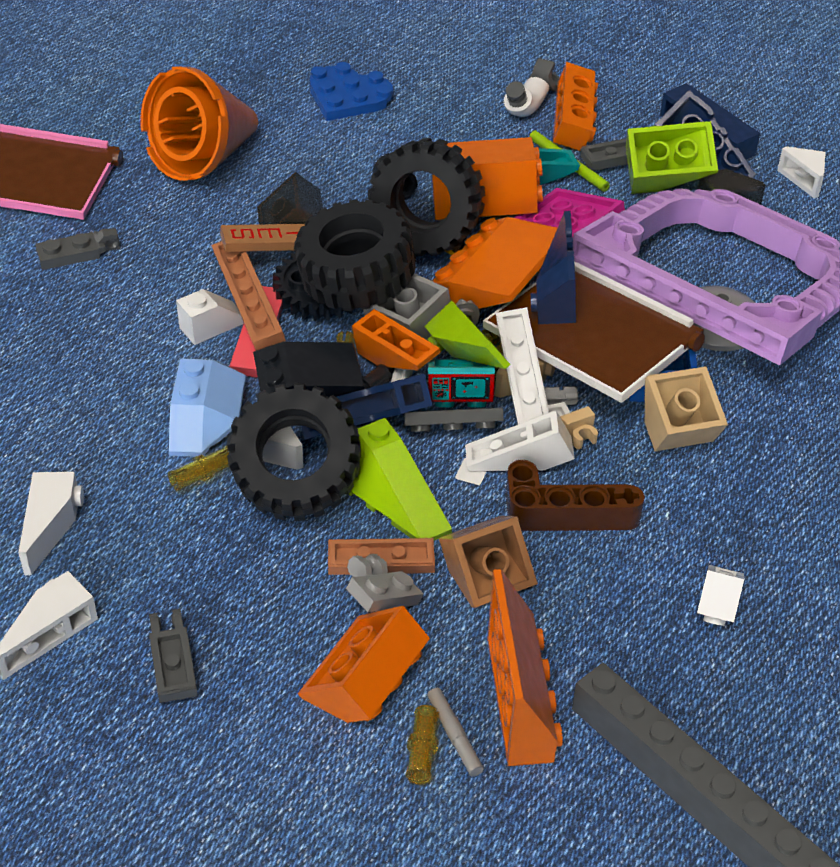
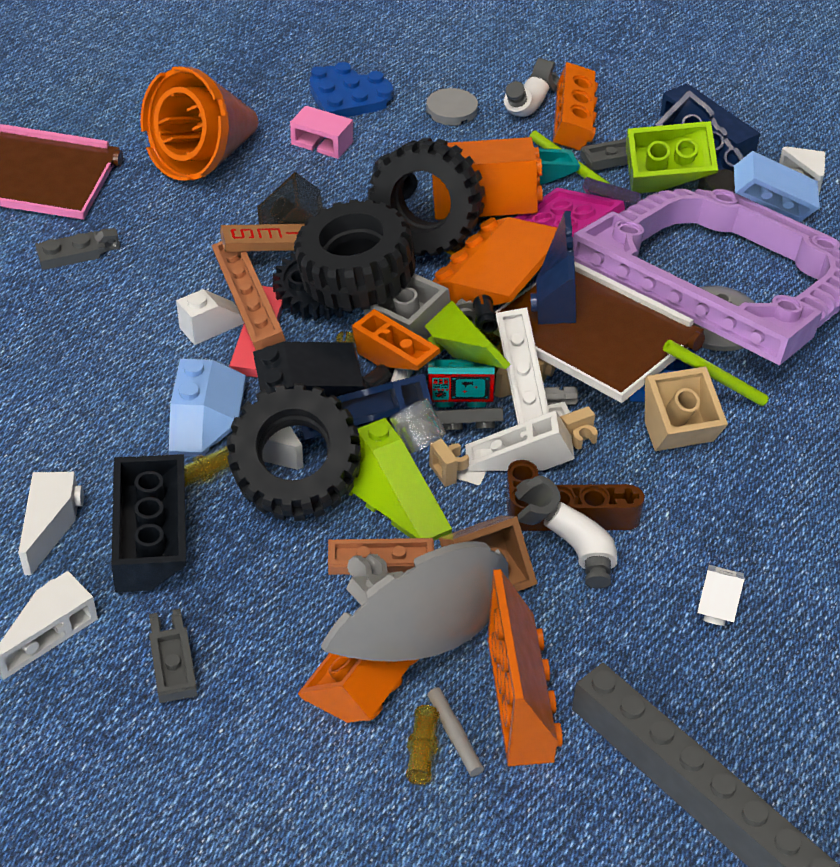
none -> black slope [111,454,186,593]
none -> bright pink piece [290,106,353,159]
none -> light grey brick [321,541,509,662]
none -> clear piece [389,397,447,454]
none -> light grey tile [426,88,478,126]
none -> tan tile [429,438,469,487]
none -> black pin [473,295,498,334]
none -> piece [515,475,617,589]
none -> clear purple tile [583,177,643,210]
none -> lime piece [663,340,769,406]
none -> light blue brick [734,151,820,222]

